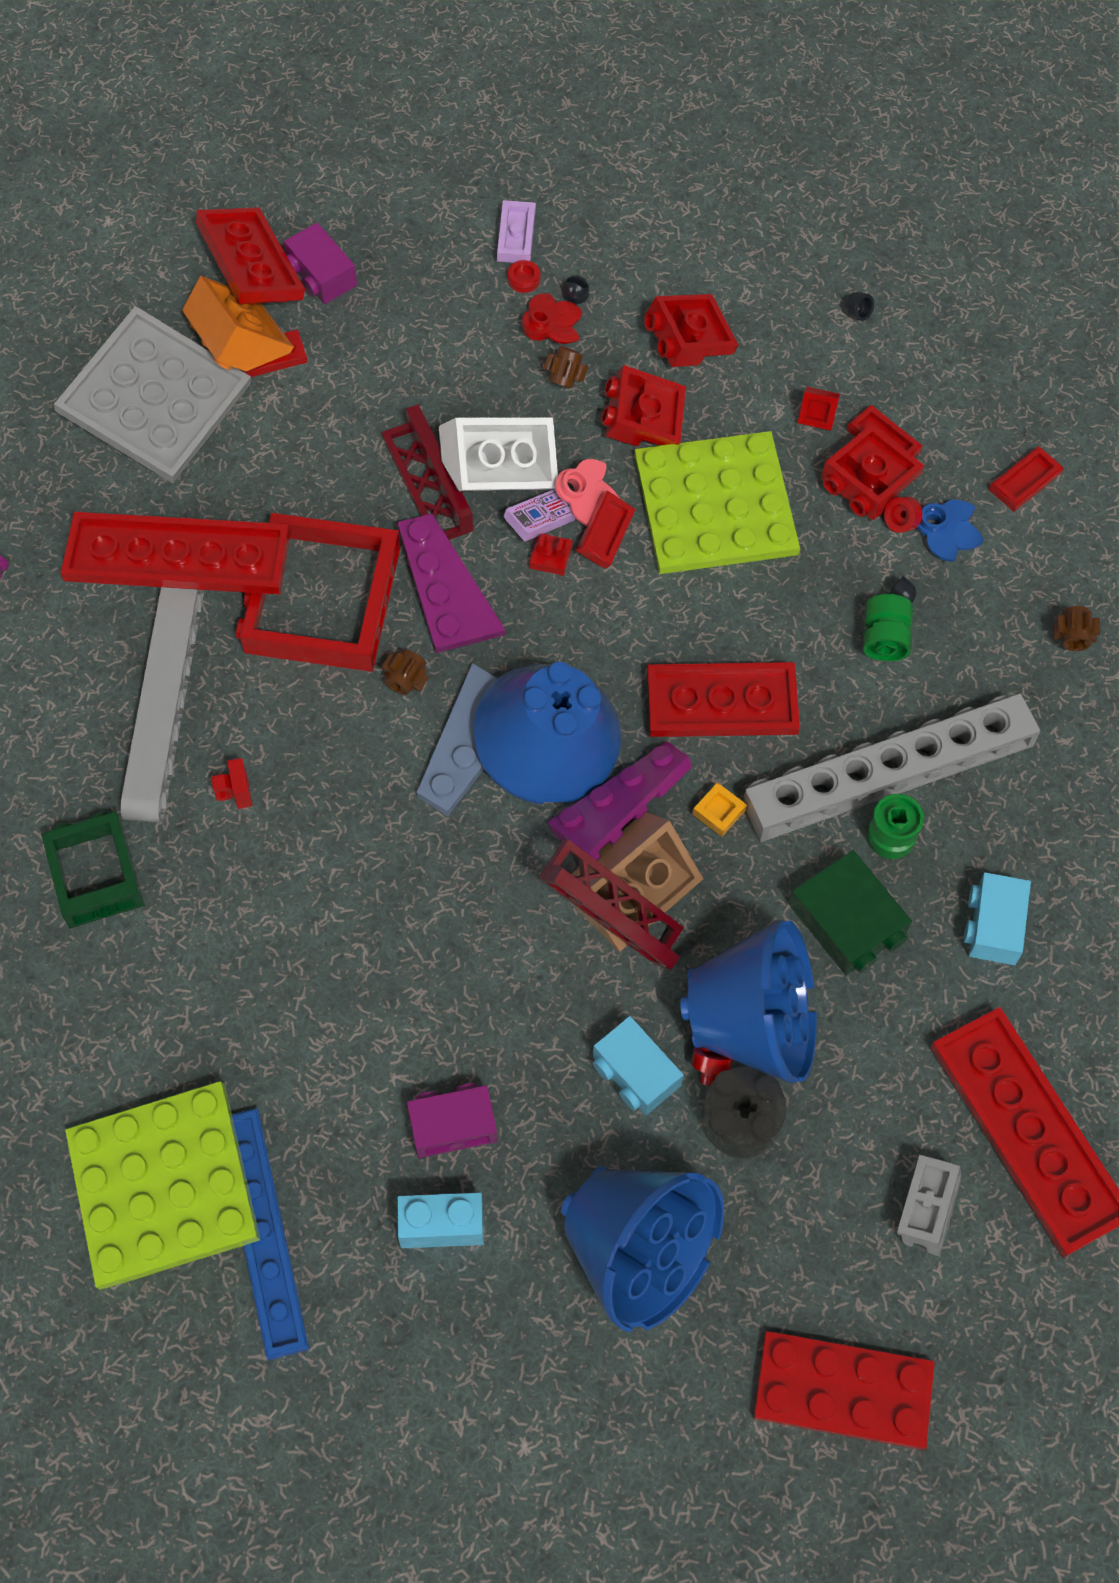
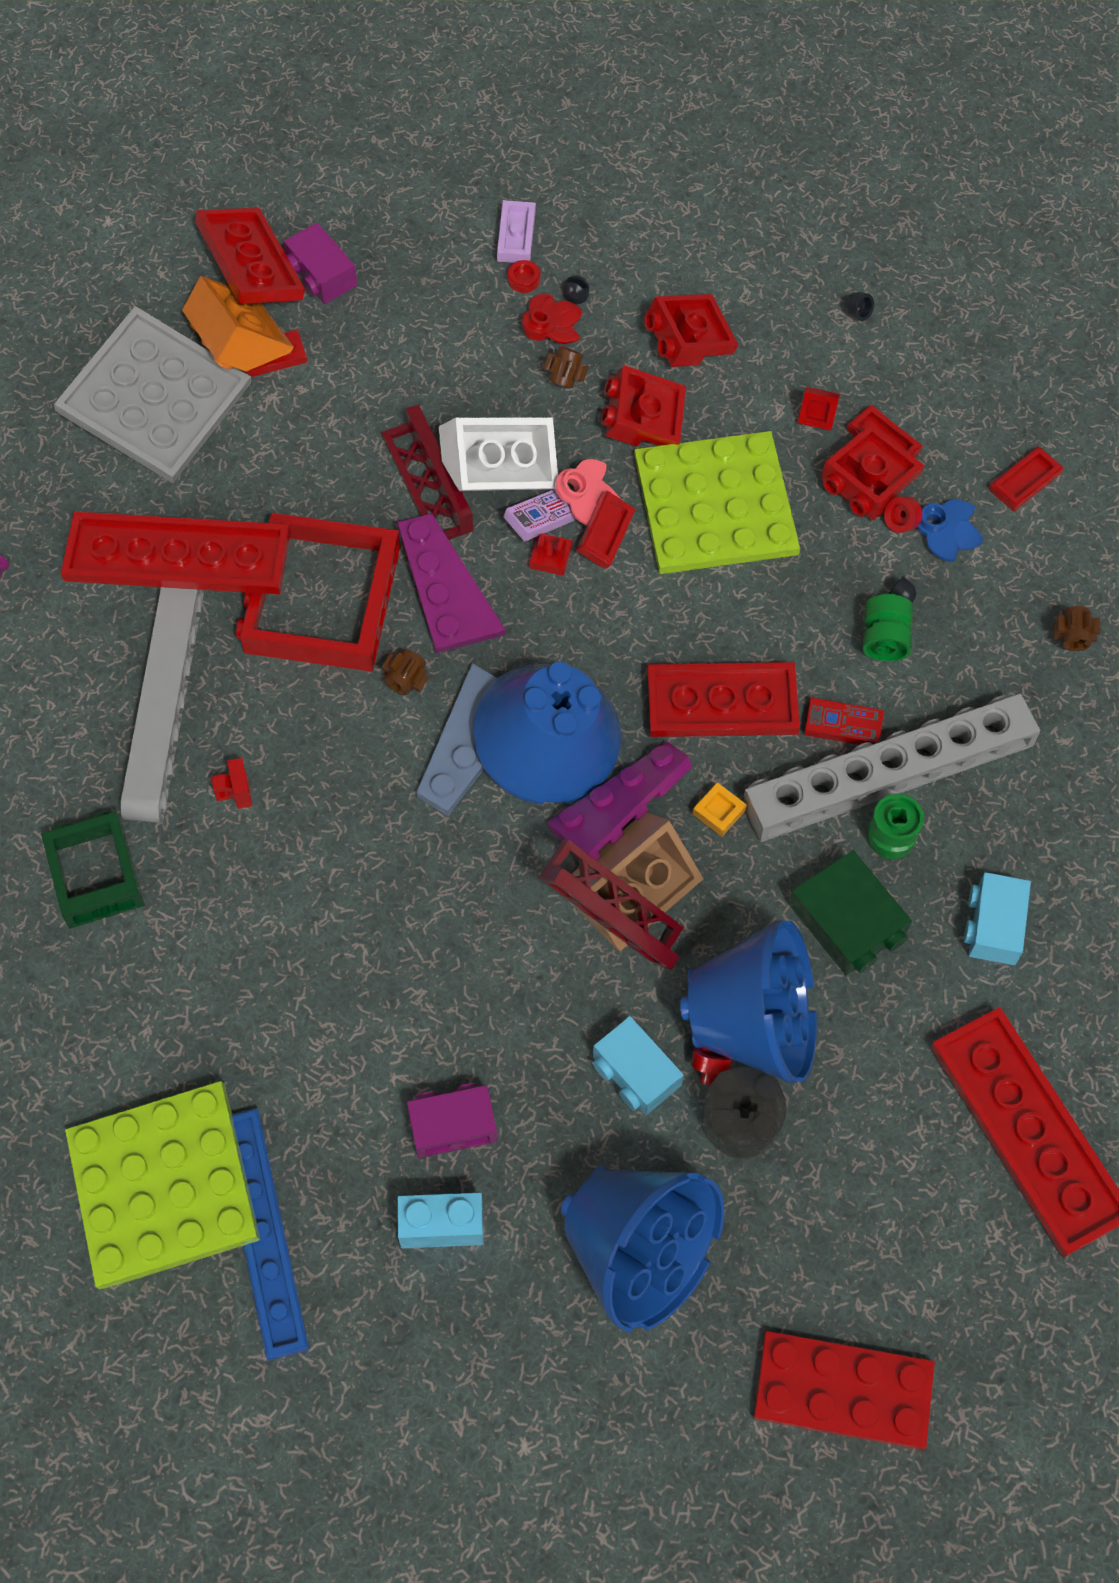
light grey hinge [897,1155,961,1257] -> none
none -> red tile [804,697,884,745]

